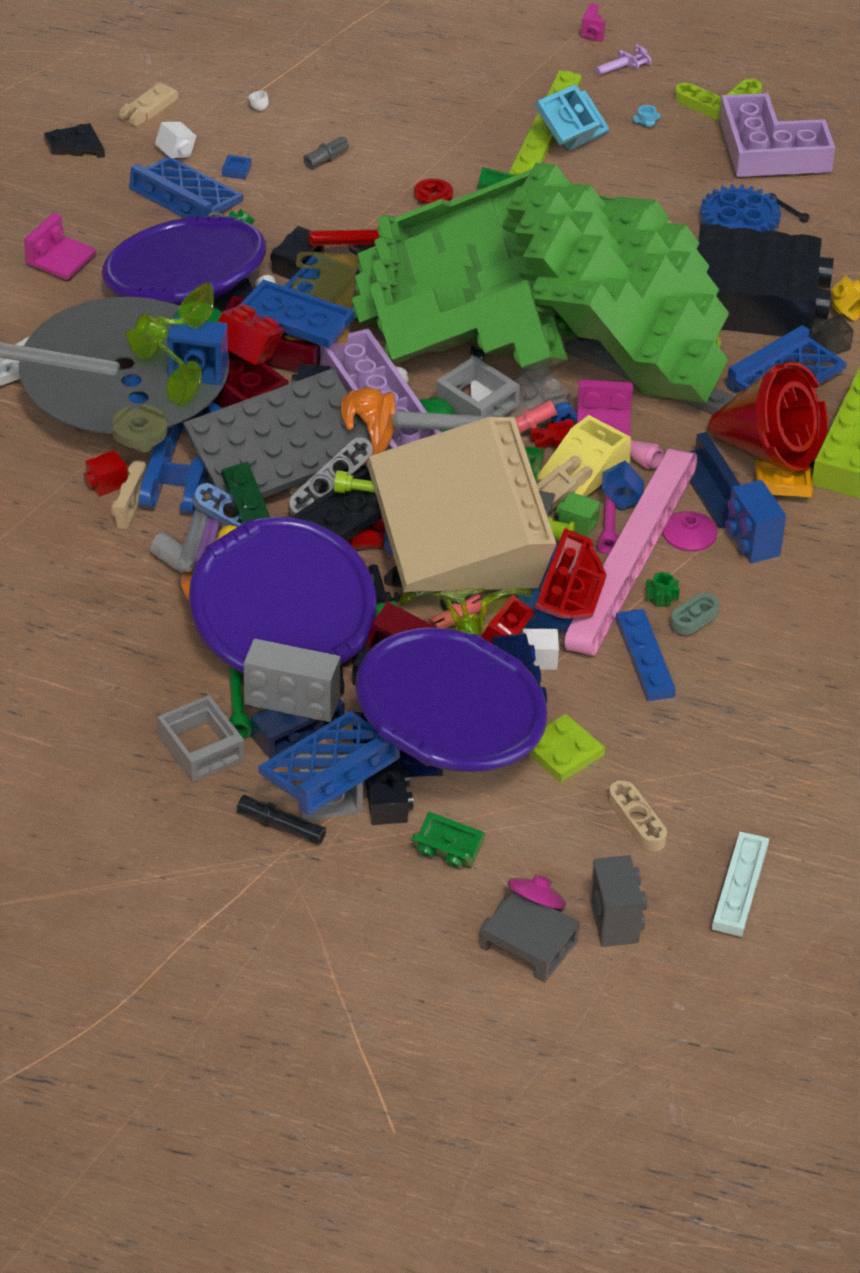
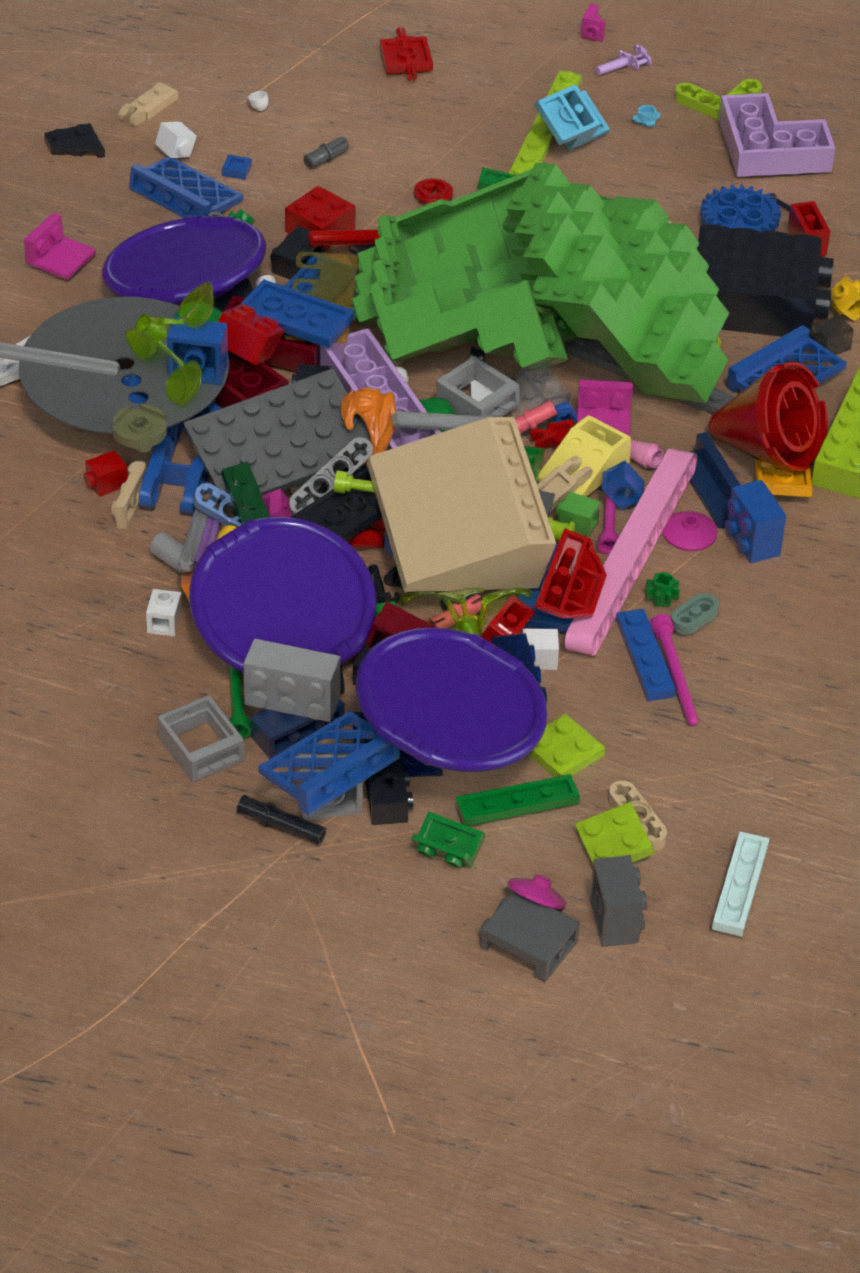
none -> white brick [146,589,182,636]
none -> dark pink bracket [262,489,292,517]
none -> red brick [285,185,356,251]
none -> red plate [380,27,433,81]
none -> green plate [455,774,580,826]
none -> lime plate [575,801,655,865]
none -> dark pink piece [649,614,698,726]
none -> red brick [788,201,831,256]

